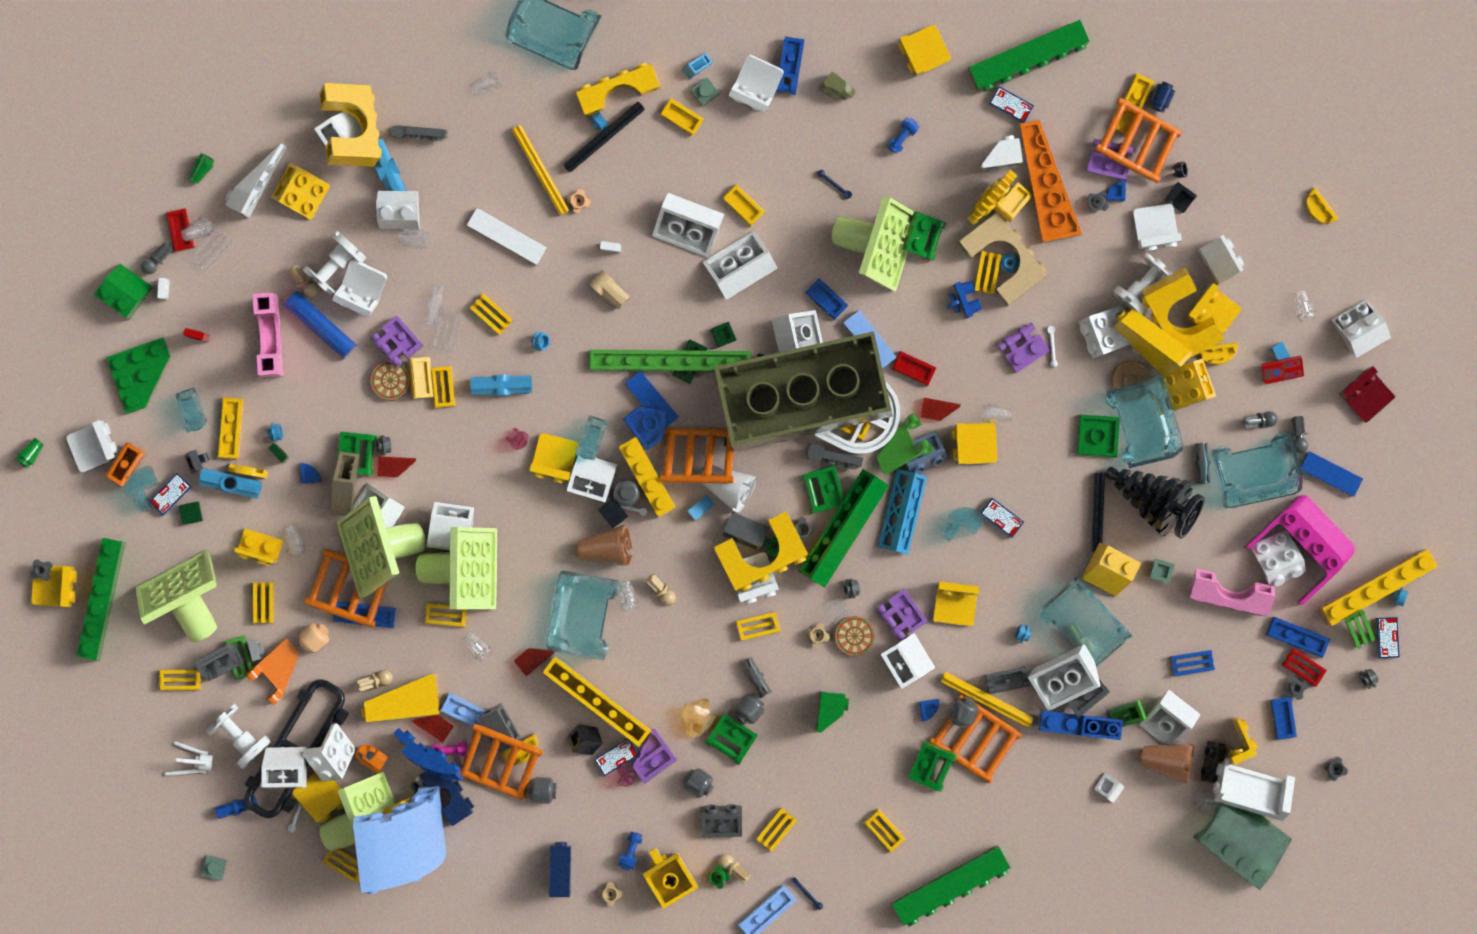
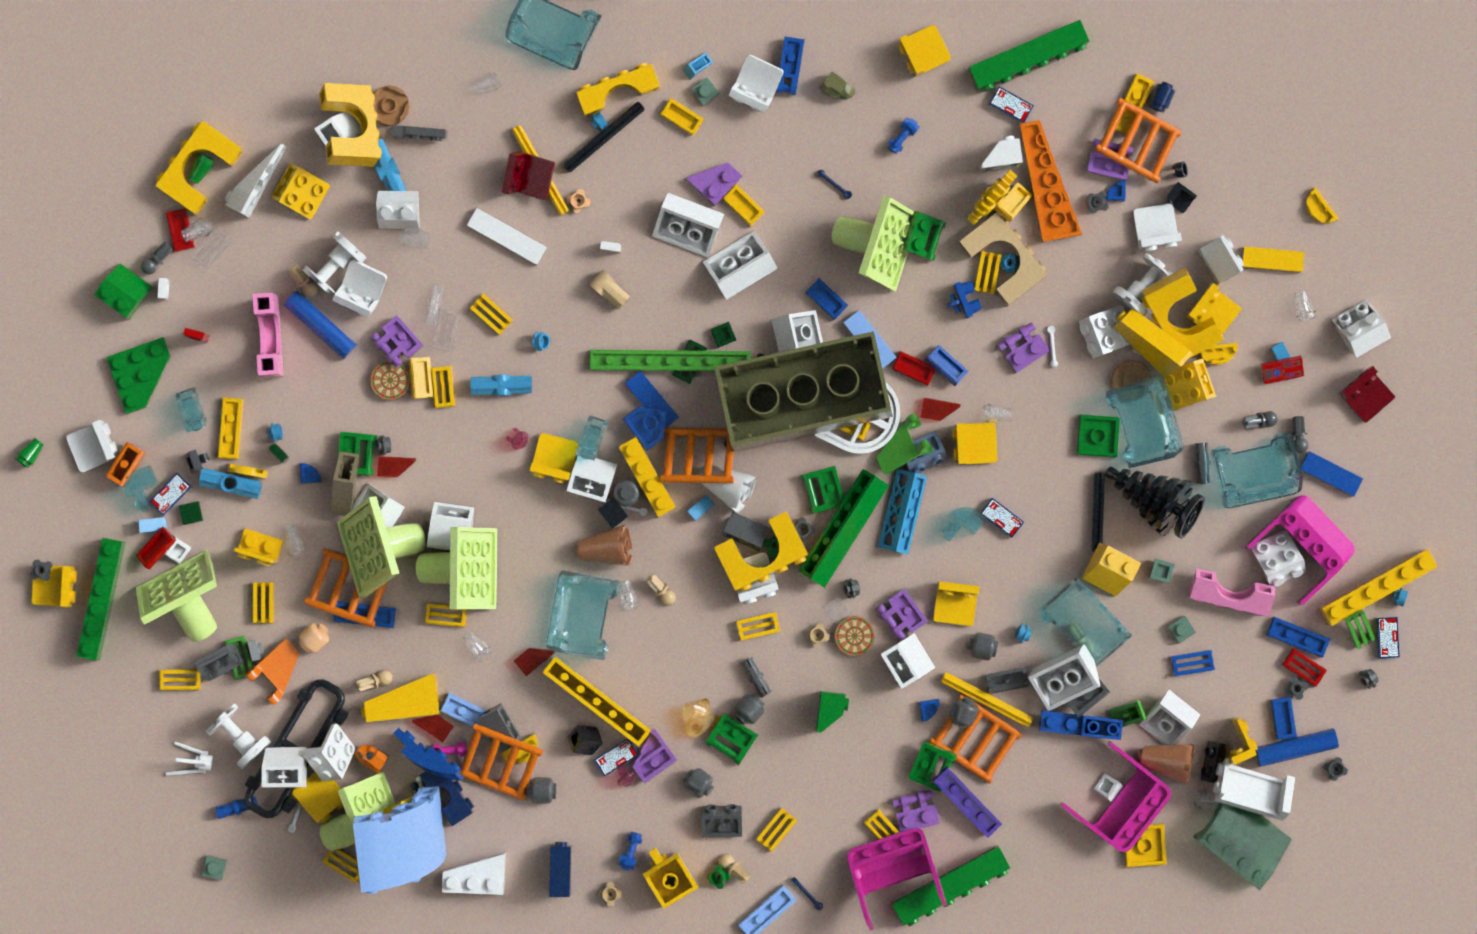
dark grey plate [806,443,863,469] -> none
none -> red tile [135,526,176,570]
none -> piece [138,517,167,533]
none -> yellow arch [155,120,244,215]
none -> white slope [165,534,191,564]
none -> medium nougat tile [373,85,410,126]
none -> white wedge [442,853,506,895]
none -> dark red bracket [502,151,555,201]
none -> medium lavender wing [687,162,743,206]
none -> dark pink windscreen [847,828,947,931]
none -> medium lavender plate [892,790,940,832]
none -> blue tile [925,345,968,387]
none -> dark purple plate [932,766,1002,838]
none -> dark grey head [968,632,998,661]
none -> dark pink windscreen [1059,741,1171,852]
none -> yellow tile [1125,824,1167,867]
none -> sand green plate [1168,616,1196,644]
none -> yellow tile [1242,246,1304,272]
none -> blue brick [1255,728,1339,767]

